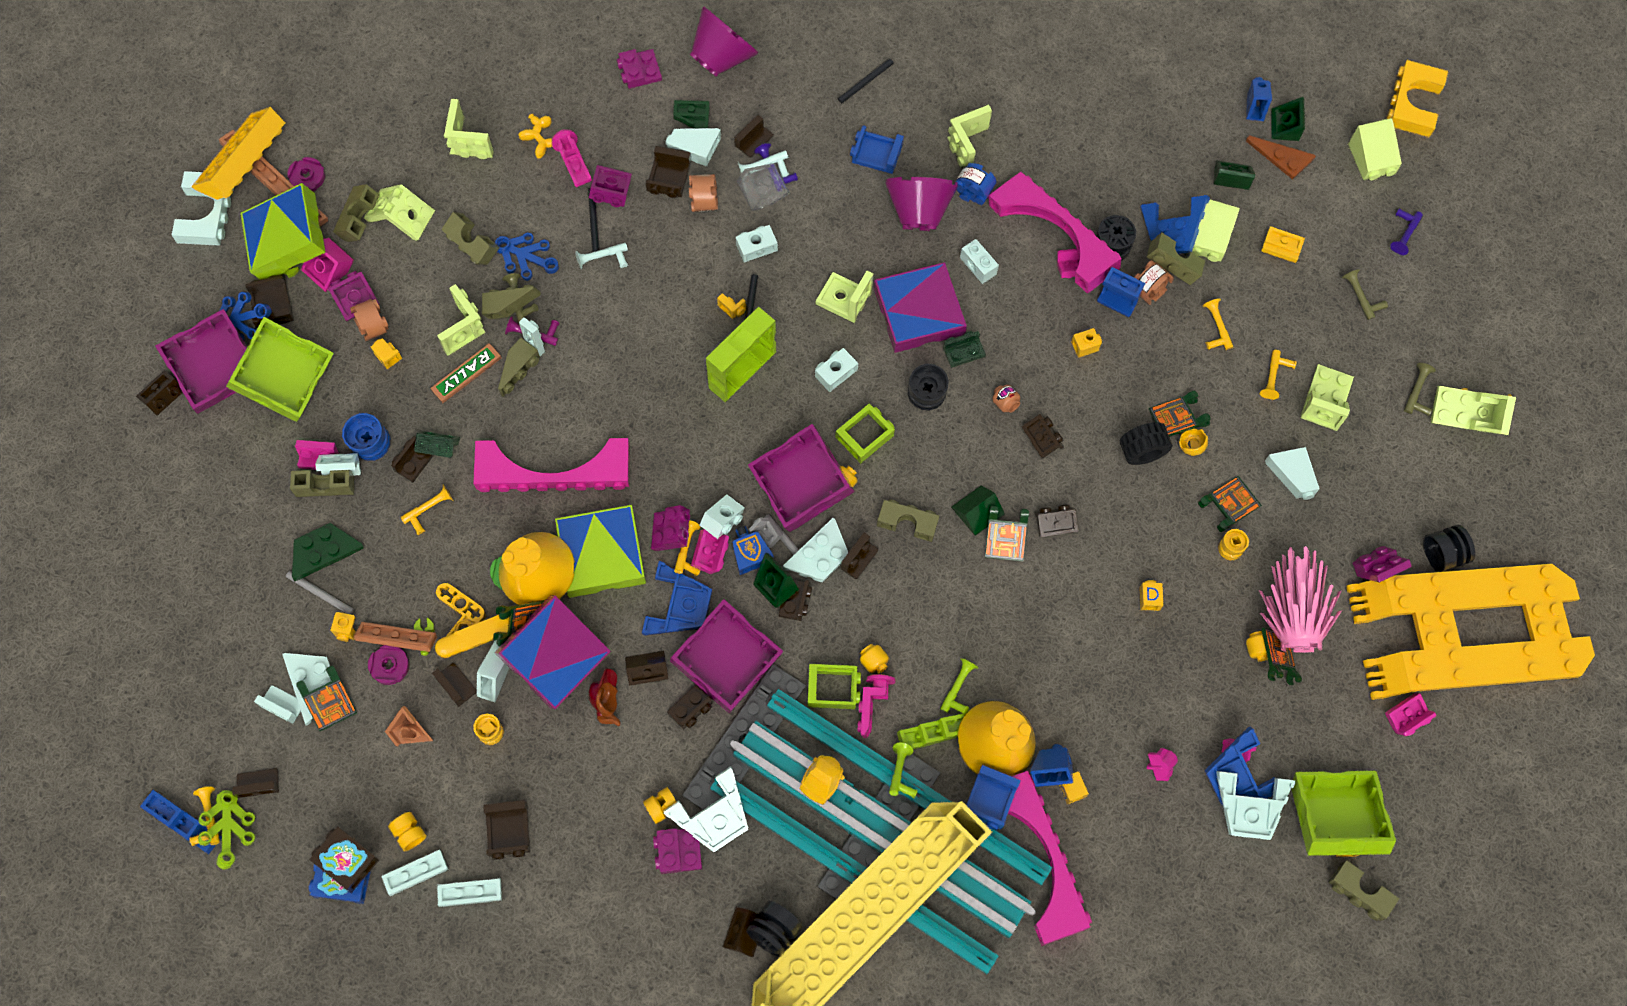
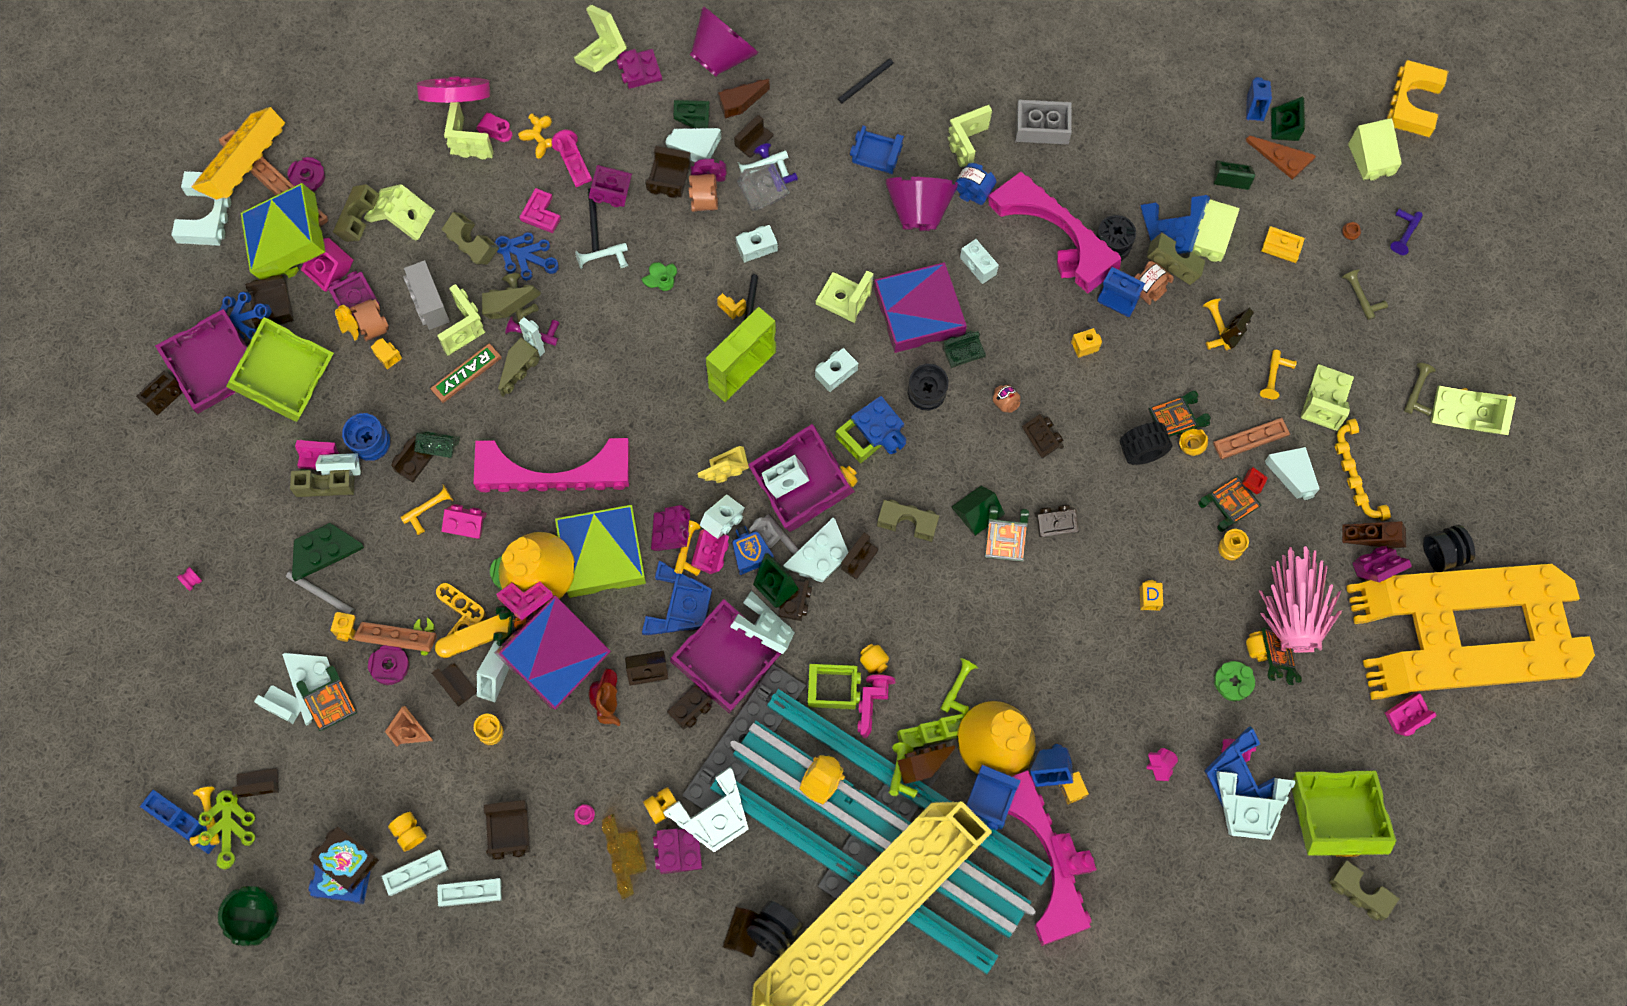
none -> dark pink wheel [177,567,202,591]
none -> dark green piece [218,886,279,946]
none -> yellow plate [335,305,359,341]
none -> light grey brick [403,260,450,330]
none -> dark pink brick [417,76,490,102]
none -> dark pink bracket [441,504,487,539]
none -> dark pink piece [476,113,512,142]
none -> dark pink plate [496,581,553,621]
none -> dark pink plate [520,188,561,233]
none -> yellowish green bracket [574,5,627,73]
none -> dark pink plate [574,804,595,825]
none -> clear yellow bracket [602,814,647,900]
none -> bright green plate [642,262,677,291]
none -> magenta plate [691,159,727,182]
none -> light yellow bracket [697,446,749,483]
none -> reddish brown slope [718,79,770,119]
none -> light aqua wing [730,591,795,654]
none -> light aqua brick [762,455,810,499]
none -> blue plate [851,396,907,454]
none -> reddish brown slope [897,743,955,784]
none -> light grey brick [1015,100,1072,144]
none -> dark pink plate [1050,833,1097,877]
none -> nougat tile [1213,418,1290,460]
none -> bright green plate [1214,661,1255,701]
none -> dark brown bracket [1220,307,1254,349]
none -> red plate [1242,467,1268,495]
none -> yellow bar [1335,419,1391,521]
none -> dark orange plate [1342,222,1361,240]
none -> reddish brown slope [1342,521,1406,548]

